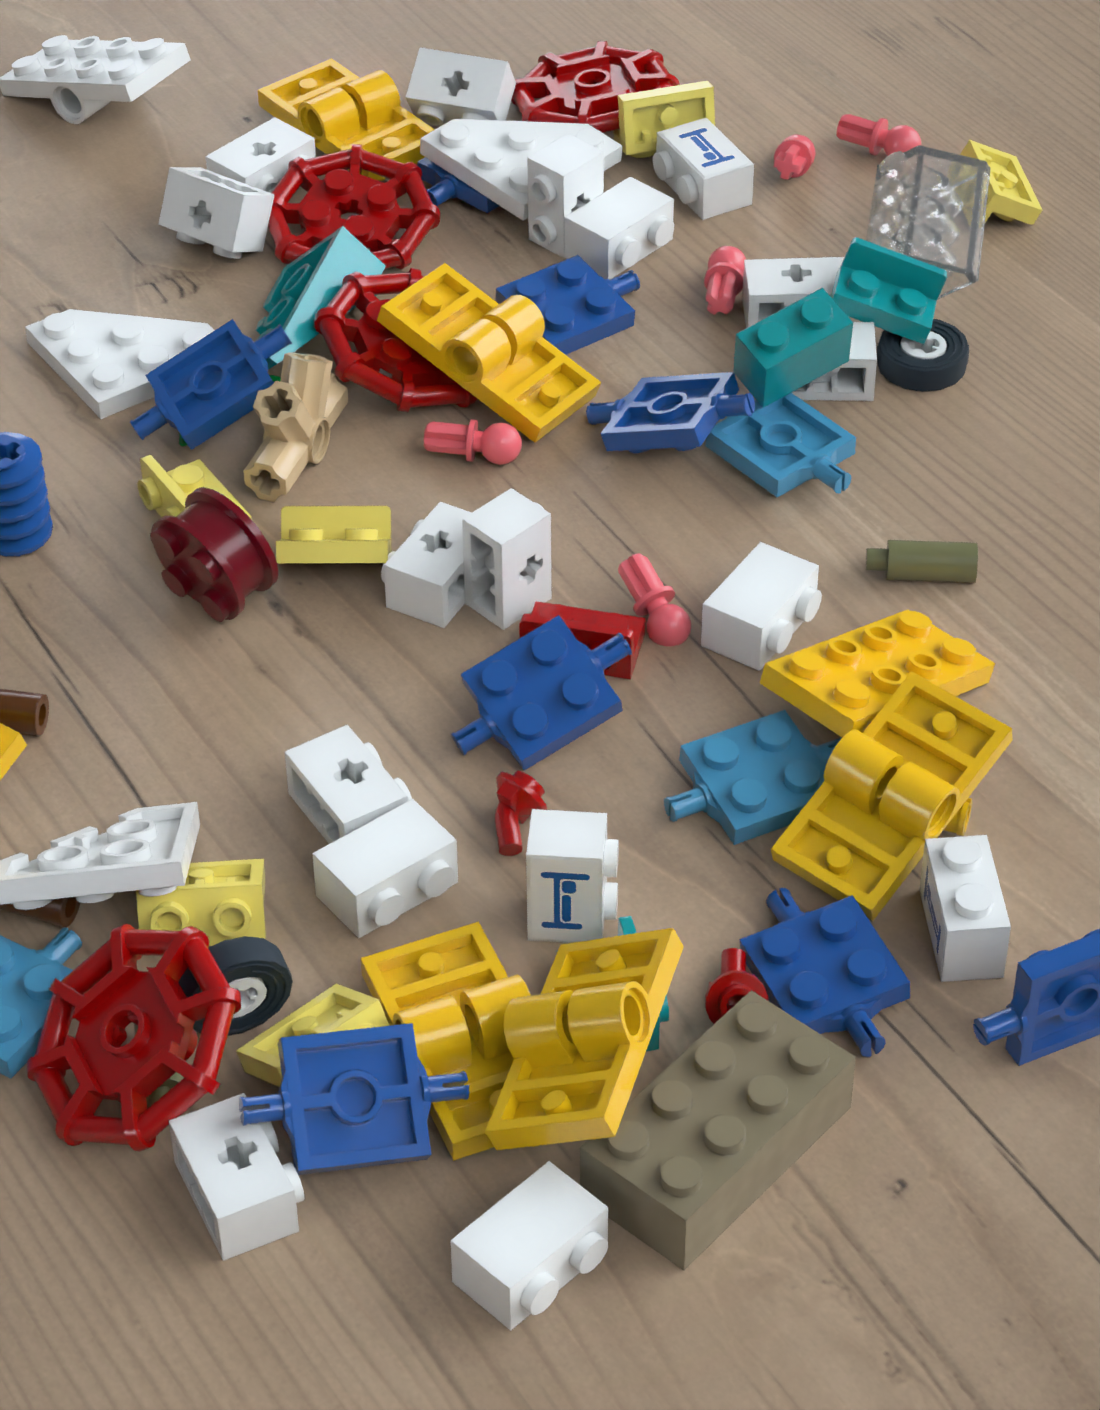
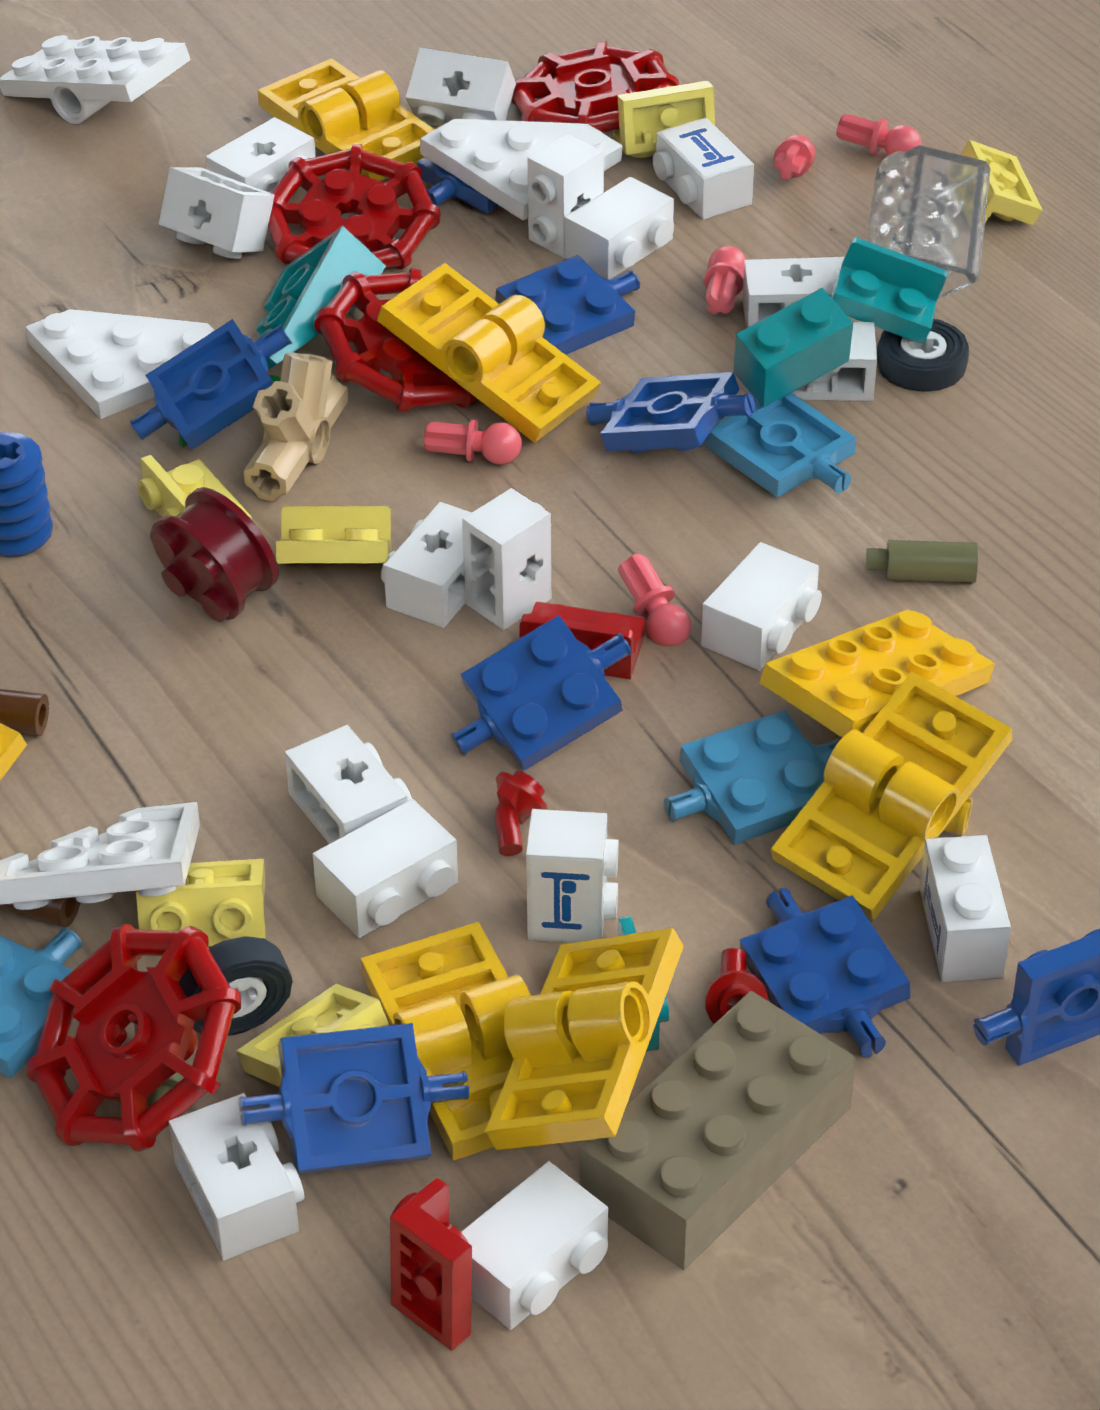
none -> red bracket [390,1178,472,1351]

